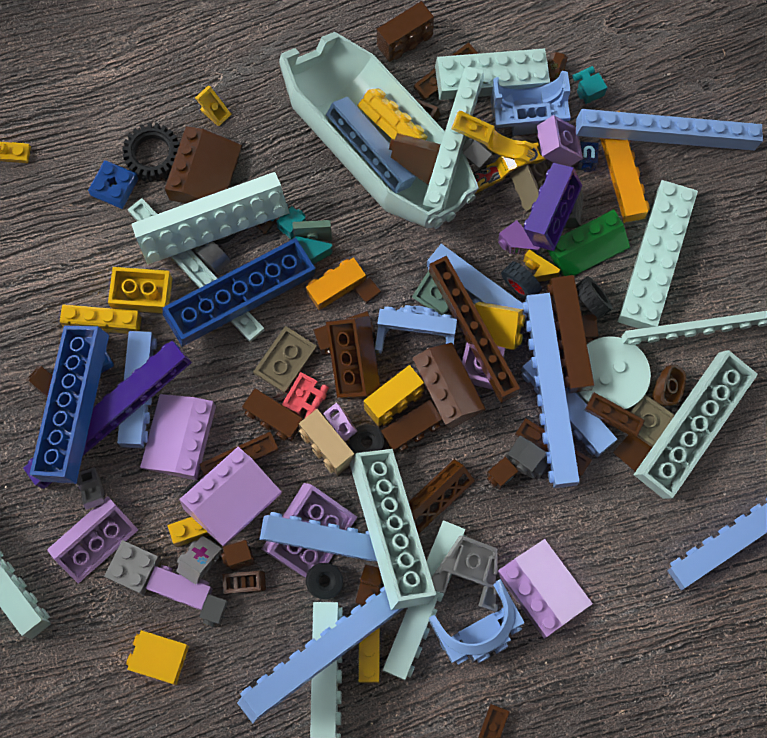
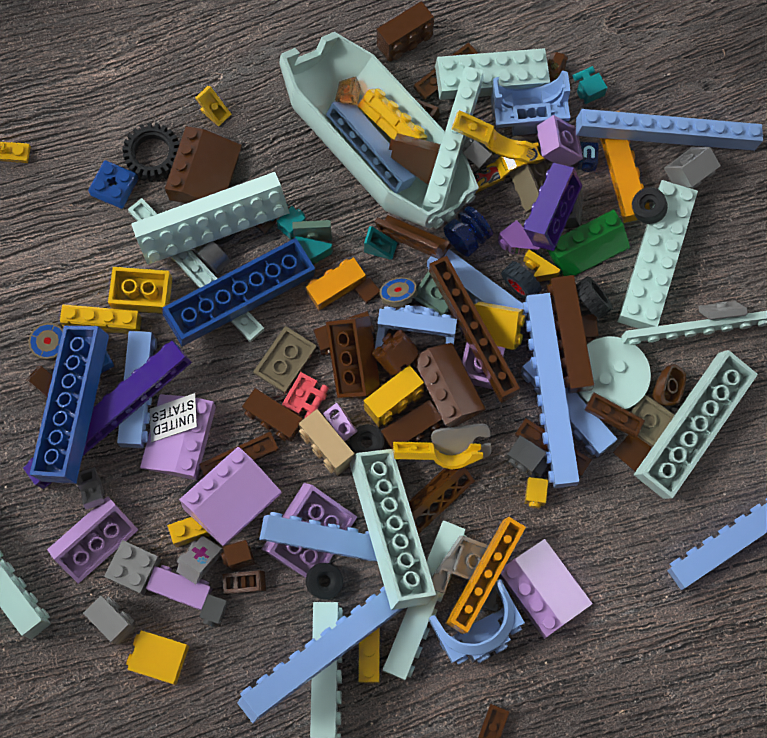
reddish brown slope [355,564,382,606] -> none
reddish brown brick [487,457,518,490] -> none
none -> tile [28,323,63,361]
none -> light grey brick [83,596,136,645]
none -> white sticker [150,393,197,442]
none -> clear orange slope [335,77,361,105]
none -> teal slope [364,226,397,260]
none -> reddish brown brick [372,330,419,375]
none -> reddish brown fence [374,215,451,259]
none -> dark tan tile [380,277,418,307]
none -> yellow piece [393,442,483,469]
none -> light grey piece [431,423,491,458]
none -> clear blue wheel [443,206,493,257]
none -> light orange brick [445,517,526,634]
none -> yellow brick [524,477,548,508]
none -> black tyre [632,187,668,224]
none -> light grey brick [664,147,721,188]
none -> light grey plate [699,301,747,320]

